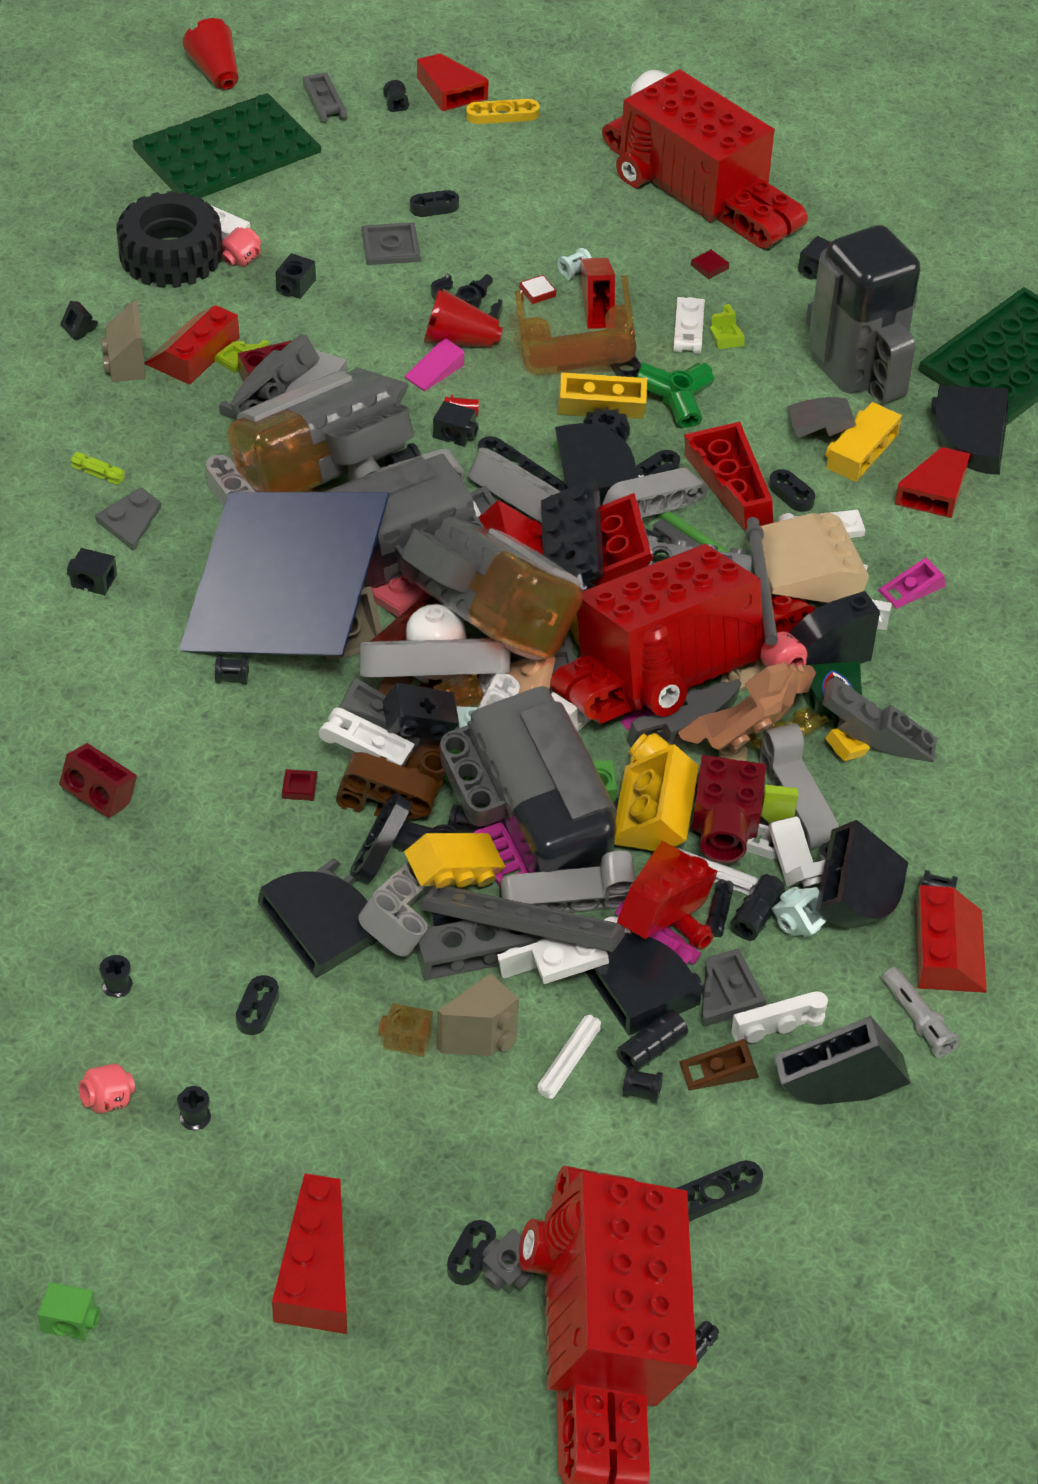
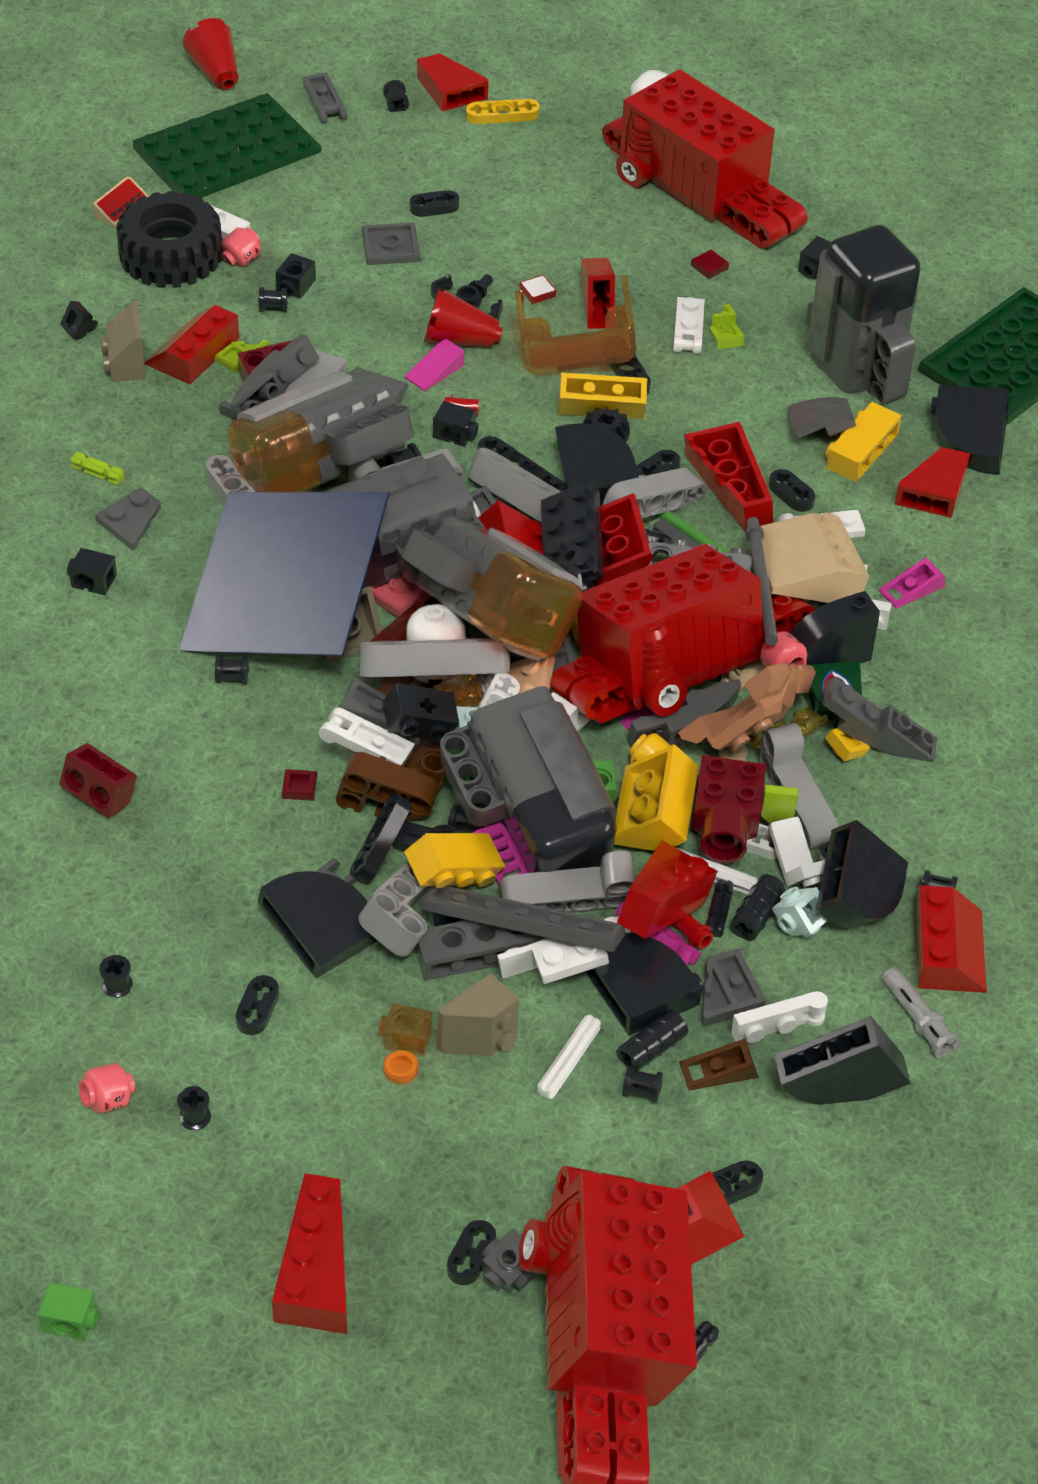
light aqua bush [557,248,592,280] -> none
green piece [636,362,715,429] -> none
none -> red slope [93,176,149,228]
none -> black bush [259,287,288,312]
none -> orange tile [383,1050,419,1084]
none -> red slope [676,1170,745,1265]

